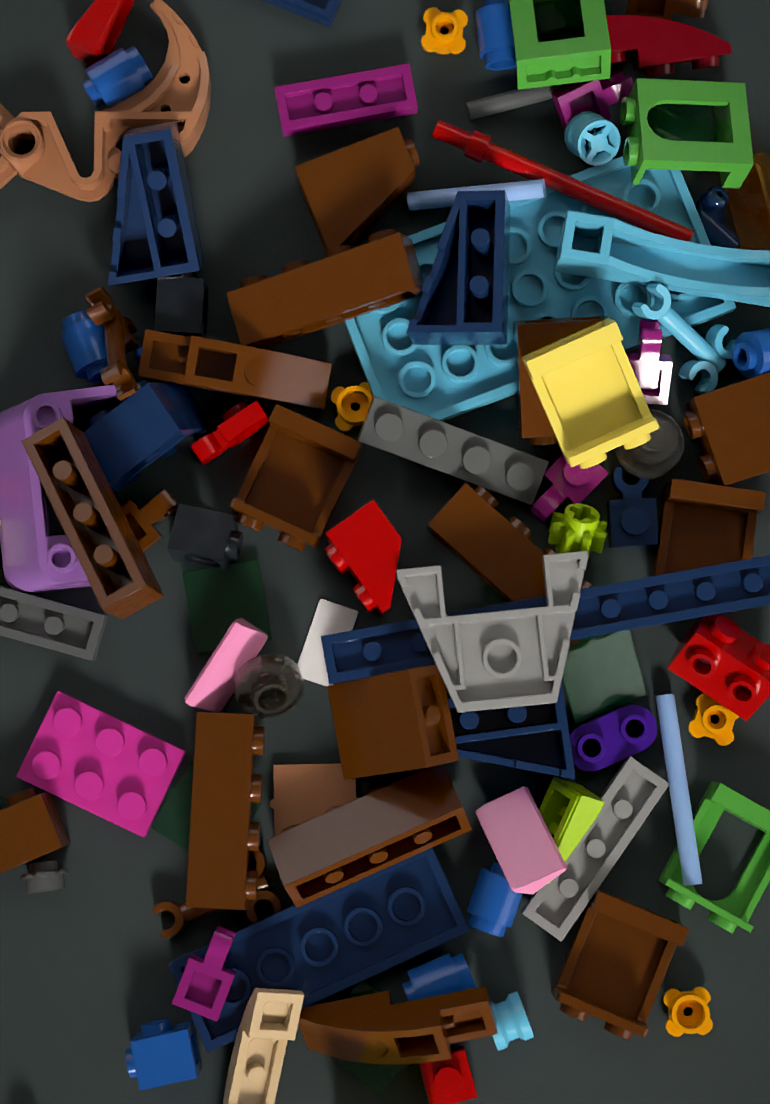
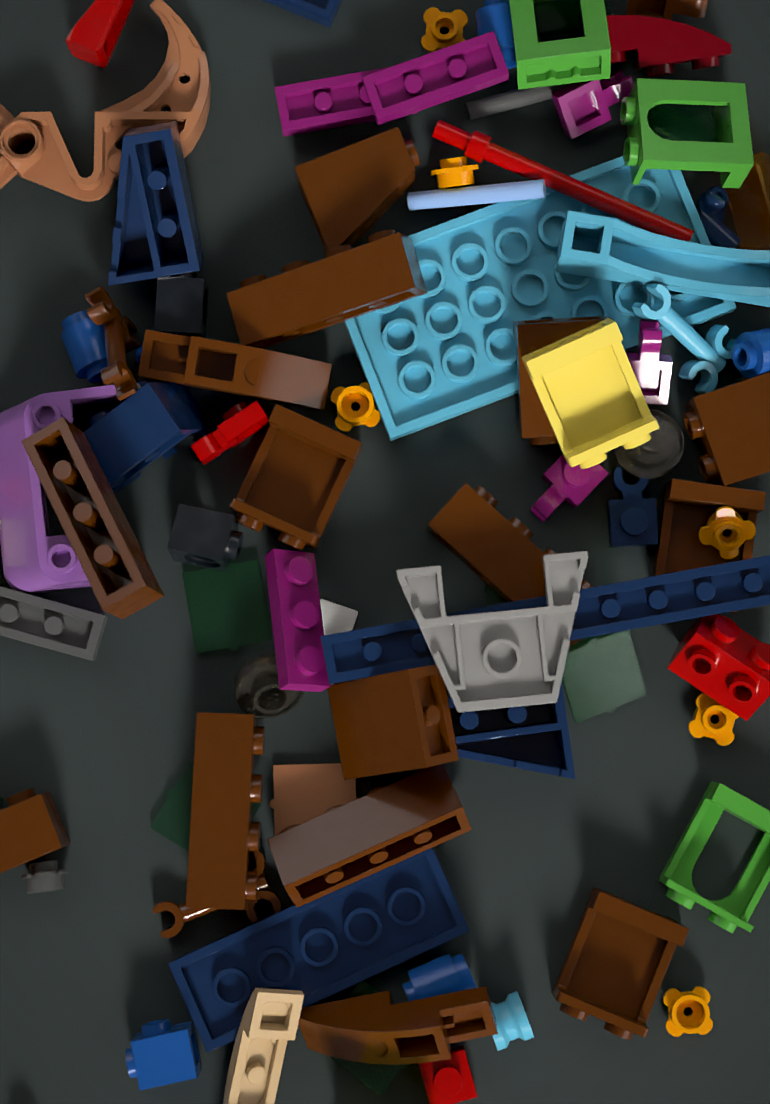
dark pink plate [16,691,187,838] -> none
blue brick [81,45,153,109] -> none
reddish brown plate [121,489,179,553] -> none
magenta plate [172,925,237,1021] -> none
bright pink slope [184,618,268,713] -> none
red slope [325,499,402,618] -> none
dark grey plate [357,396,549,505] -> none
dark blue wedge [406,190,511,345] -> none
blue brick [467,861,523,937] -> none
bright pink slope [475,786,568,894] -> none
light grey plate [521,756,670,942] -> none
lime slope [539,776,605,884] -> none
lime gear [548,503,607,558] -> none
medium azure wheel [564,111,620,166] -> none
dark purple plate [569,705,657,771] -> none
light blue bar [656,694,703,886] -> none
none -> magenta plate [265,549,330,692]
none -> magenta plate [362,31,509,125]
none -> light orange plate [431,157,479,189]
none -> light orange plate [698,506,756,559]

